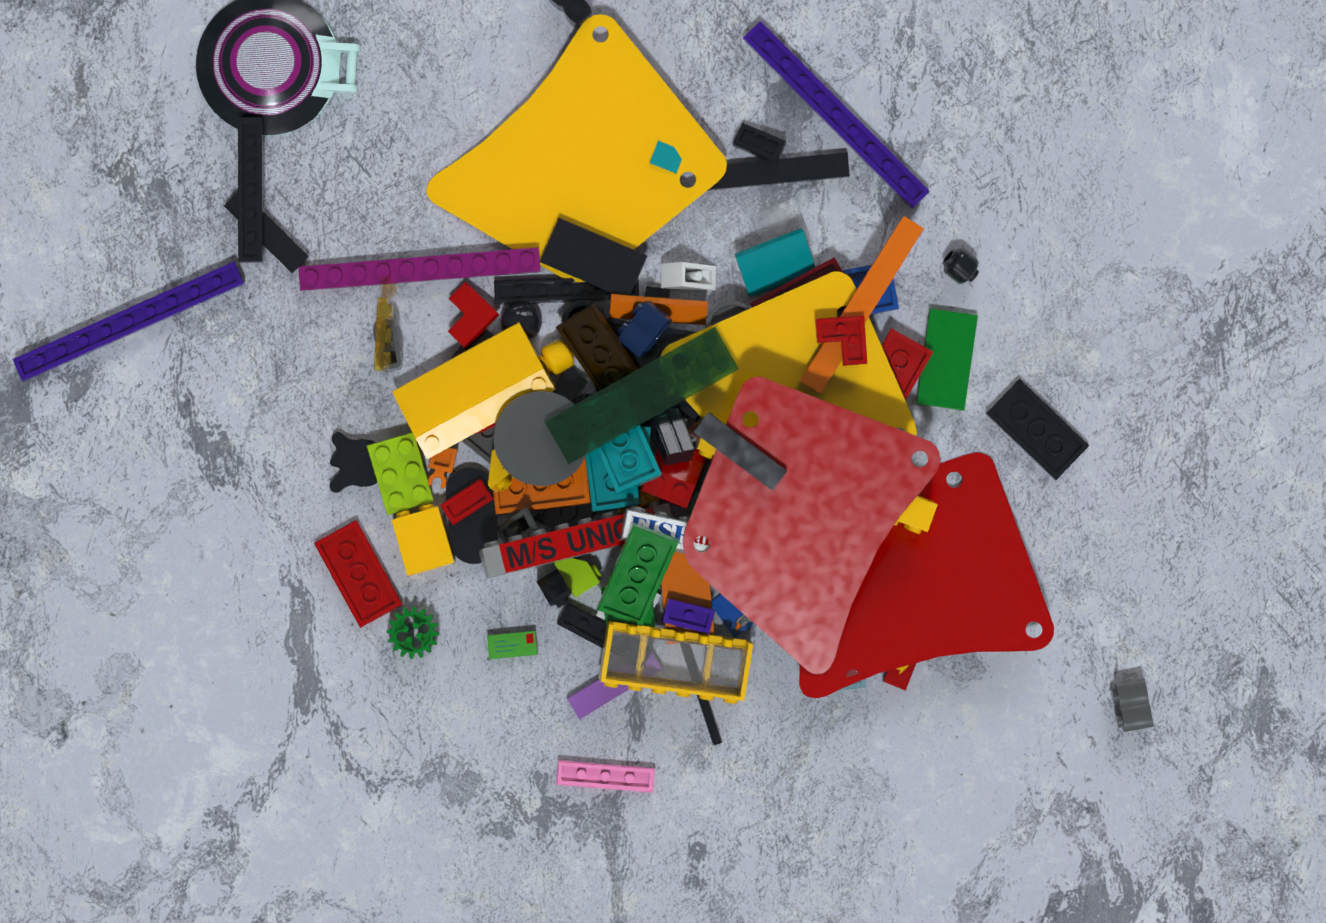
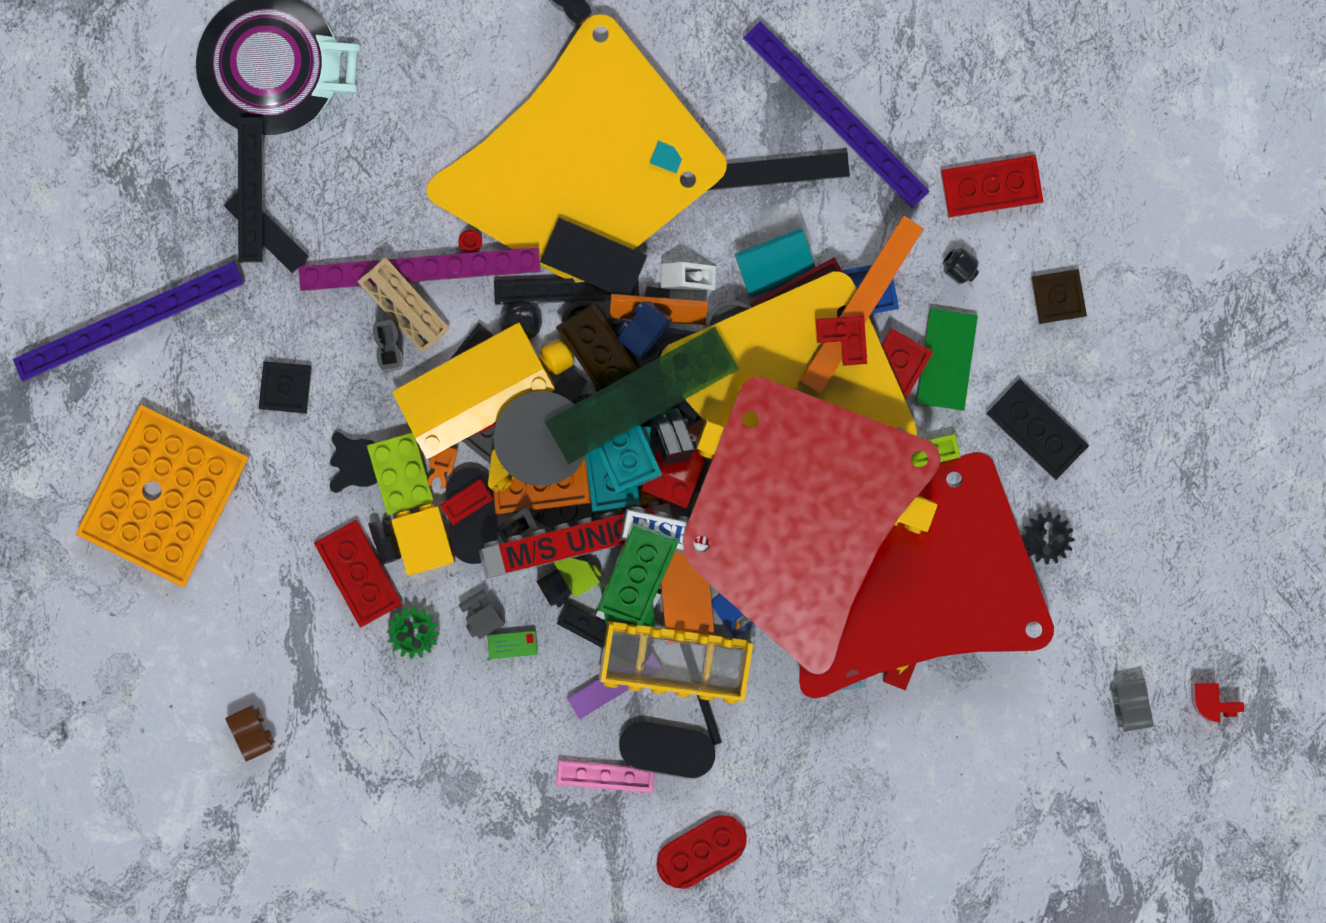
clear yellow plate [374,297,393,373] -> none
red tile [448,282,499,349] -> none
dark purple plate [661,598,715,634] -> none
black tile [693,411,787,490] -> none
black plate [732,123,787,164] -> none
none -> light orange plate [75,404,249,588]
none -> reddish brown brick [225,705,275,762]
none -> black tile [259,361,312,414]
none -> tan fence [357,257,450,353]
none -> black hinge [368,518,402,565]
none -> red plate [458,230,482,253]
none -> dark grey brick [458,589,505,640]
none -> black tile [619,722,716,780]
none -> red tile [656,815,747,889]
none -> lime plate [912,434,961,467]
none -> red tile [940,155,1044,218]
none -> black gear [1021,512,1075,565]
none -> dark brown tile [1031,269,1087,325]
none -> red brick [1191,683,1244,722]

